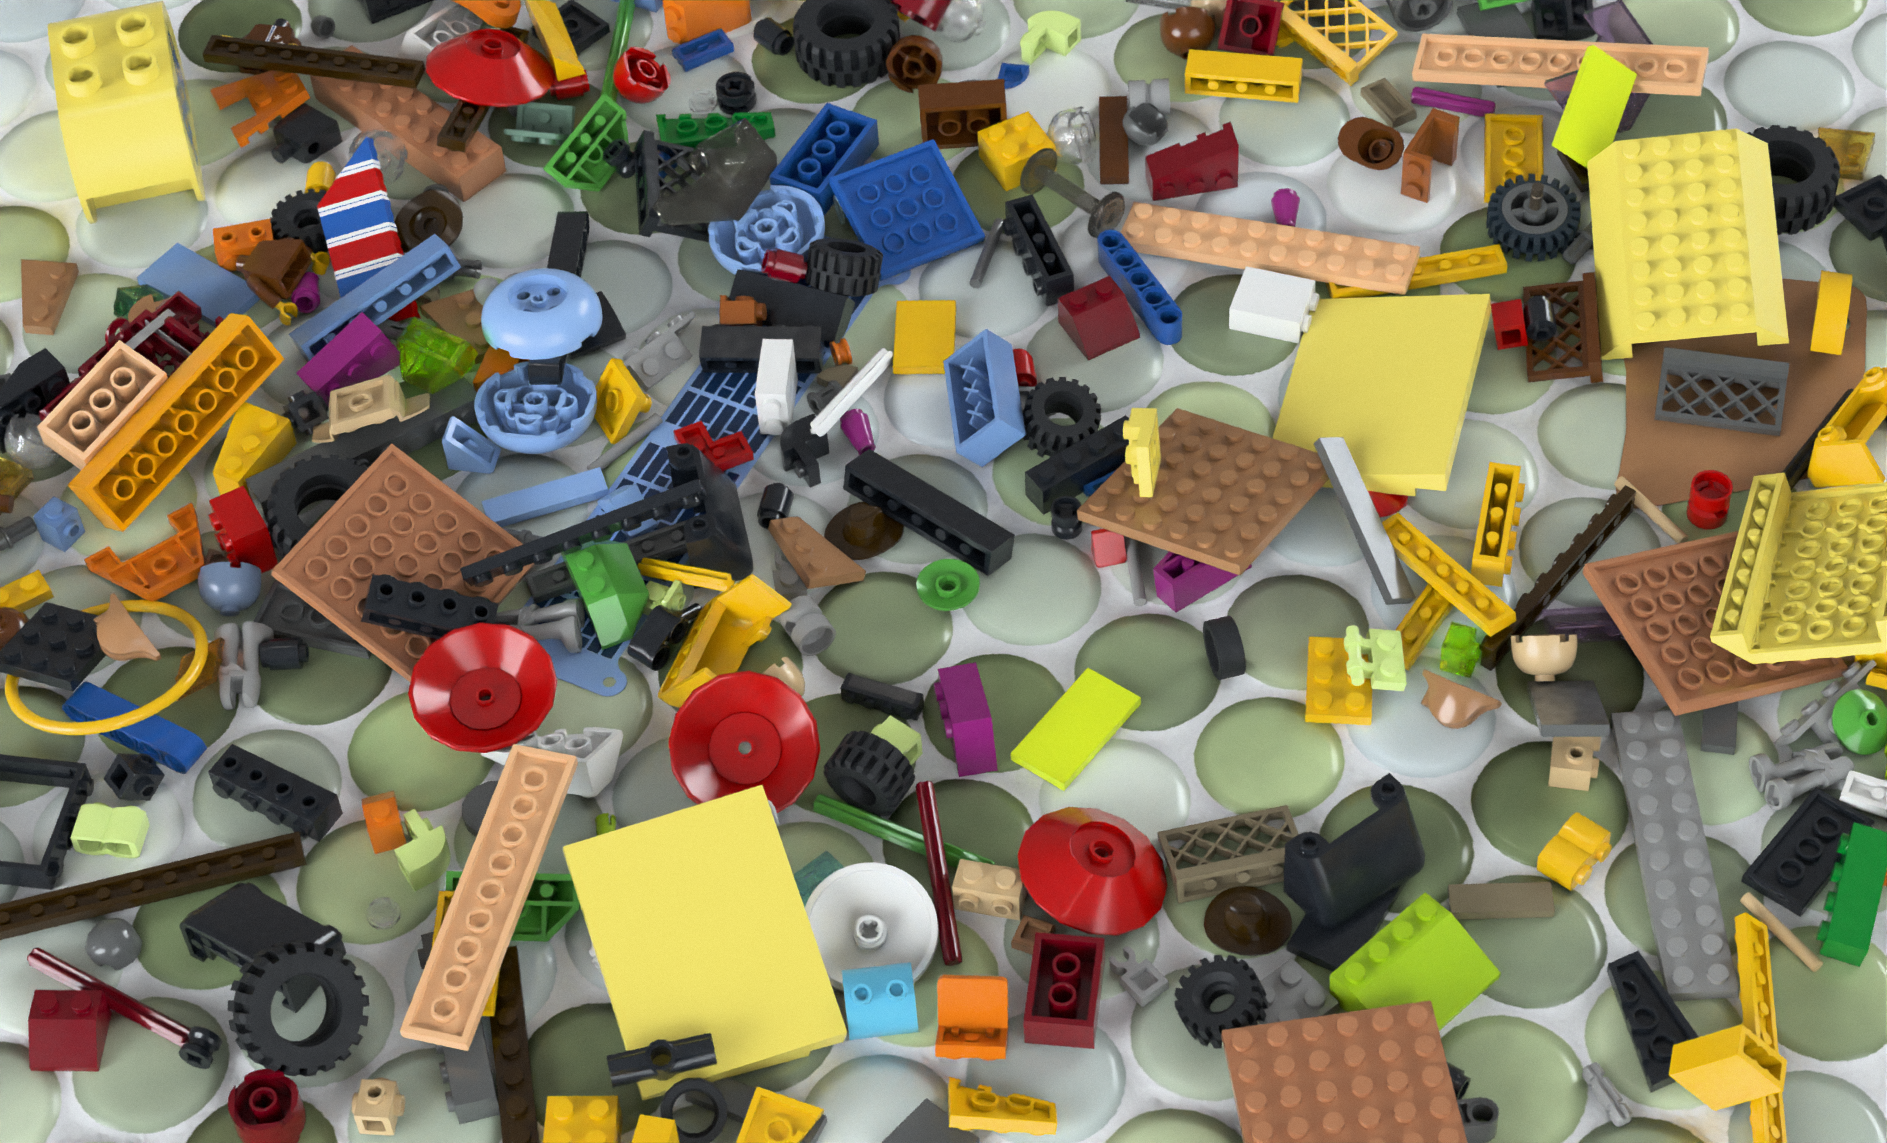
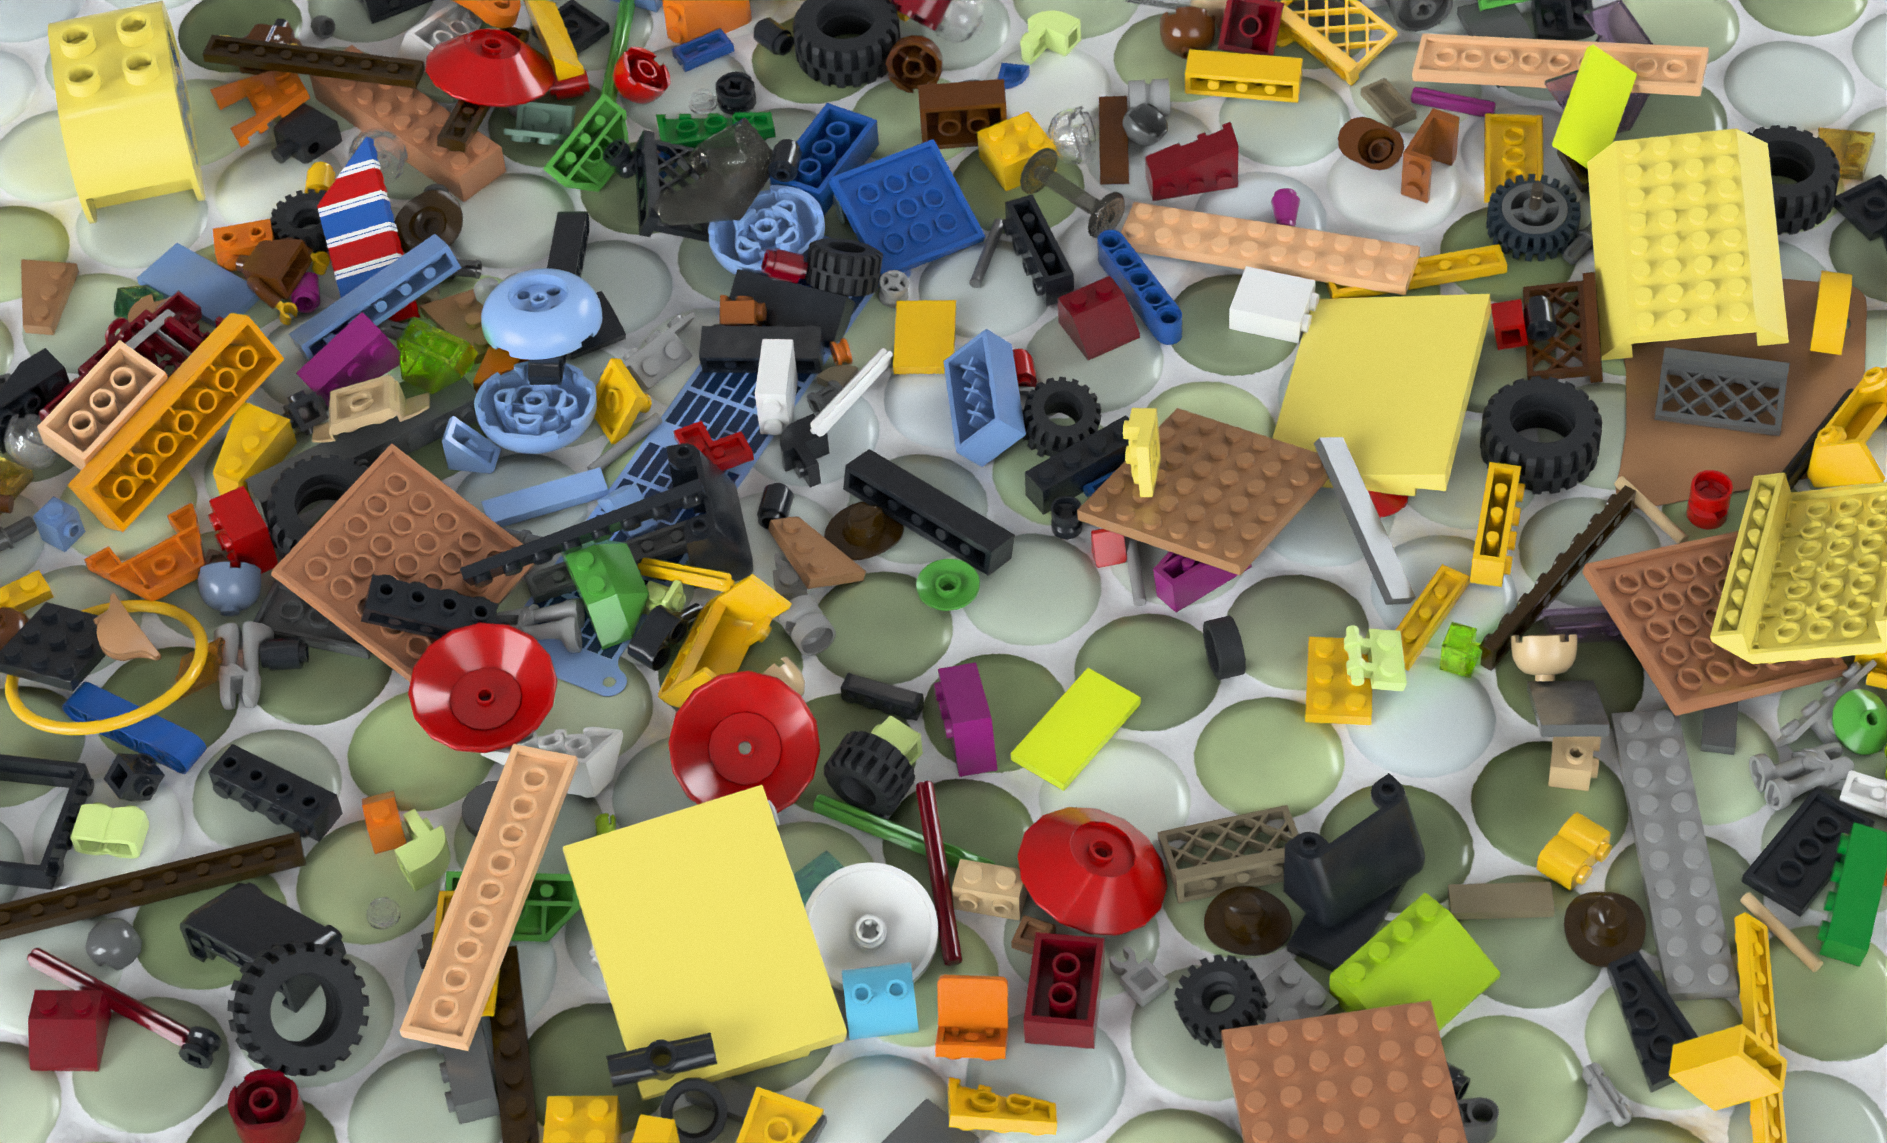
tan brick [352,1077,405,1136] -> none
magenta cone [840,409,876,455] -> none
yellow plate [1382,513,1517,637] -> none
medium nougat hat [1421,669,1502,729] -> none
none -> black brick [768,139,802,182]
none -> light grey wheel [879,270,909,308]
none -> black tyre [1480,376,1603,495]
none -> dark brown hat [1564,892,1646,967]

